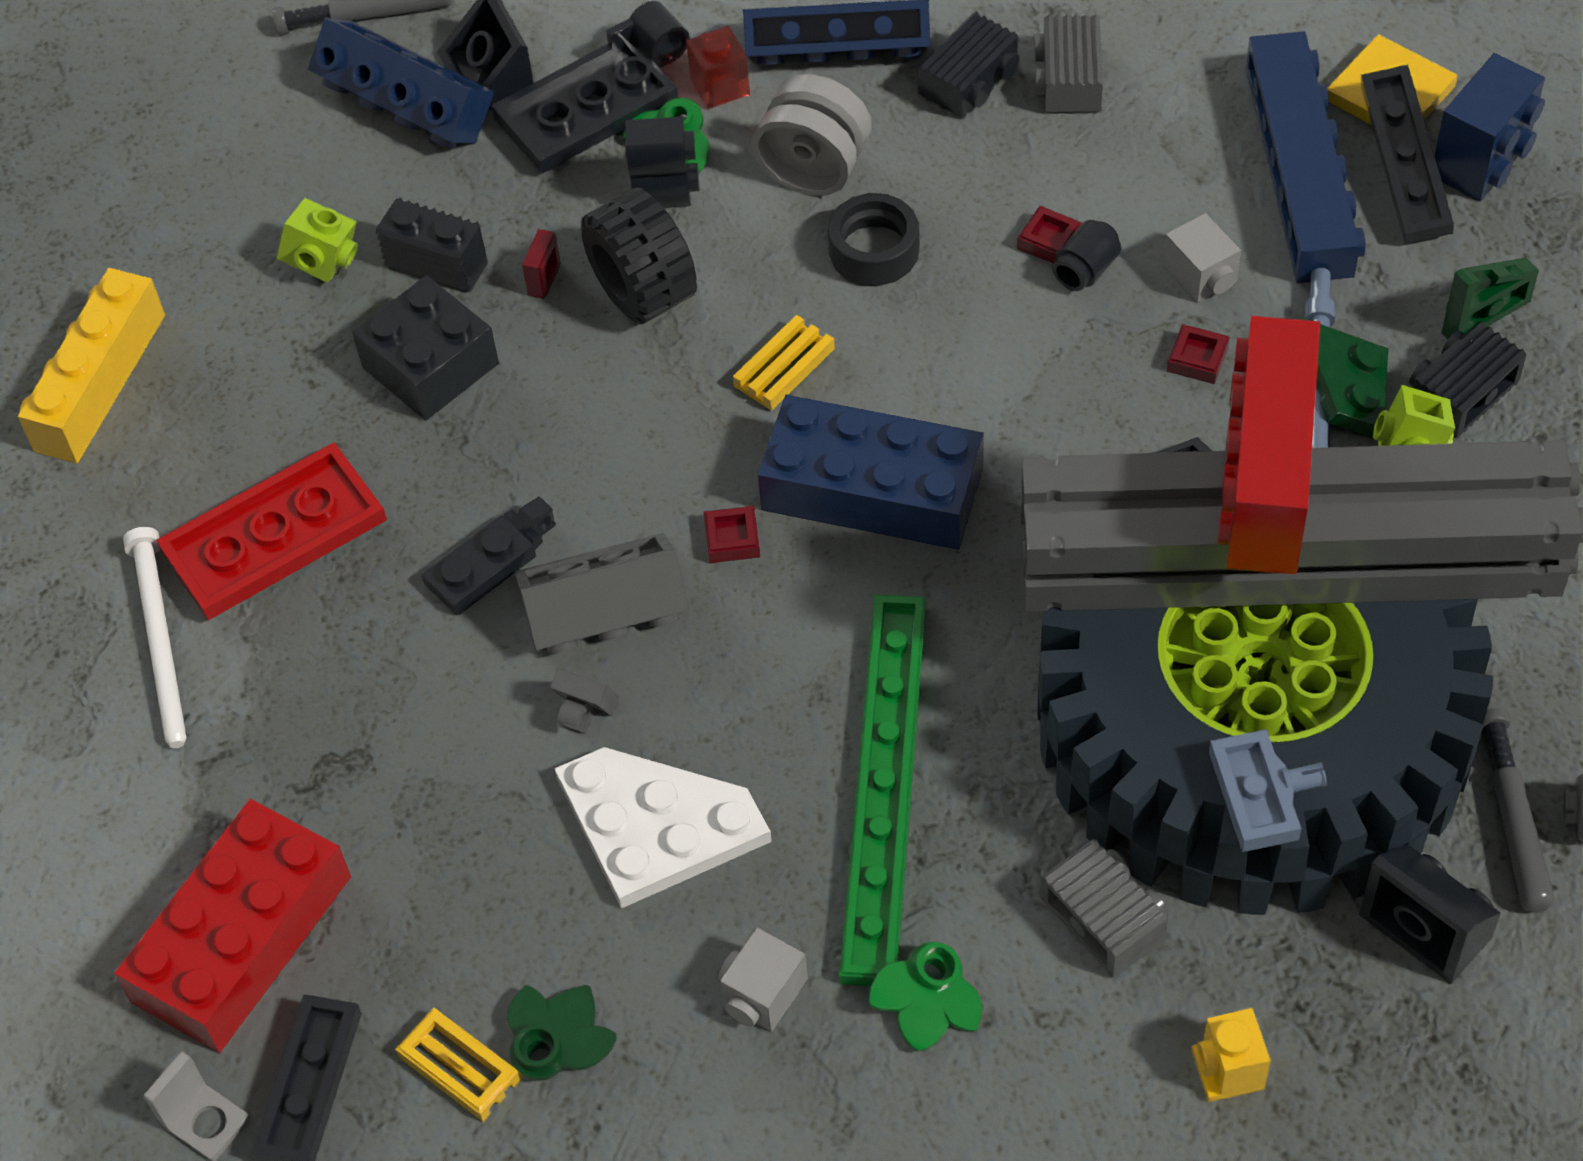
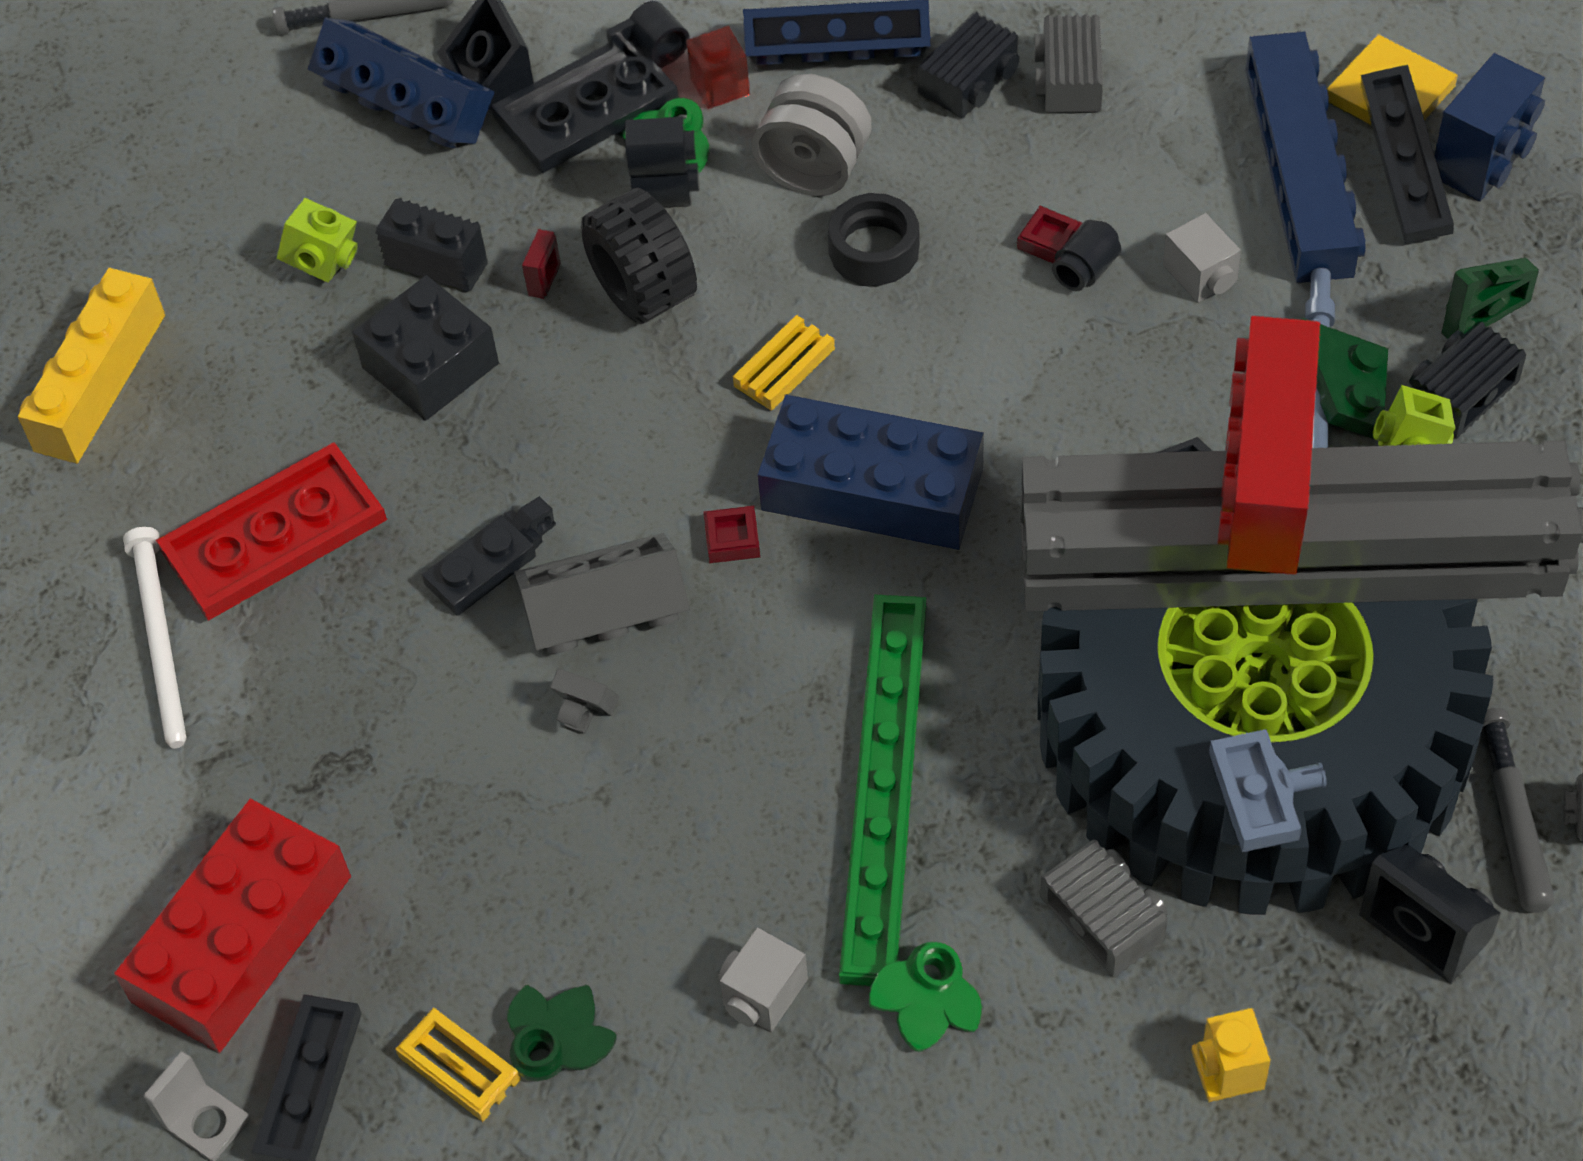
white plate [554,747,772,909] -> none
dark red tile [1167,324,1230,384] -> none

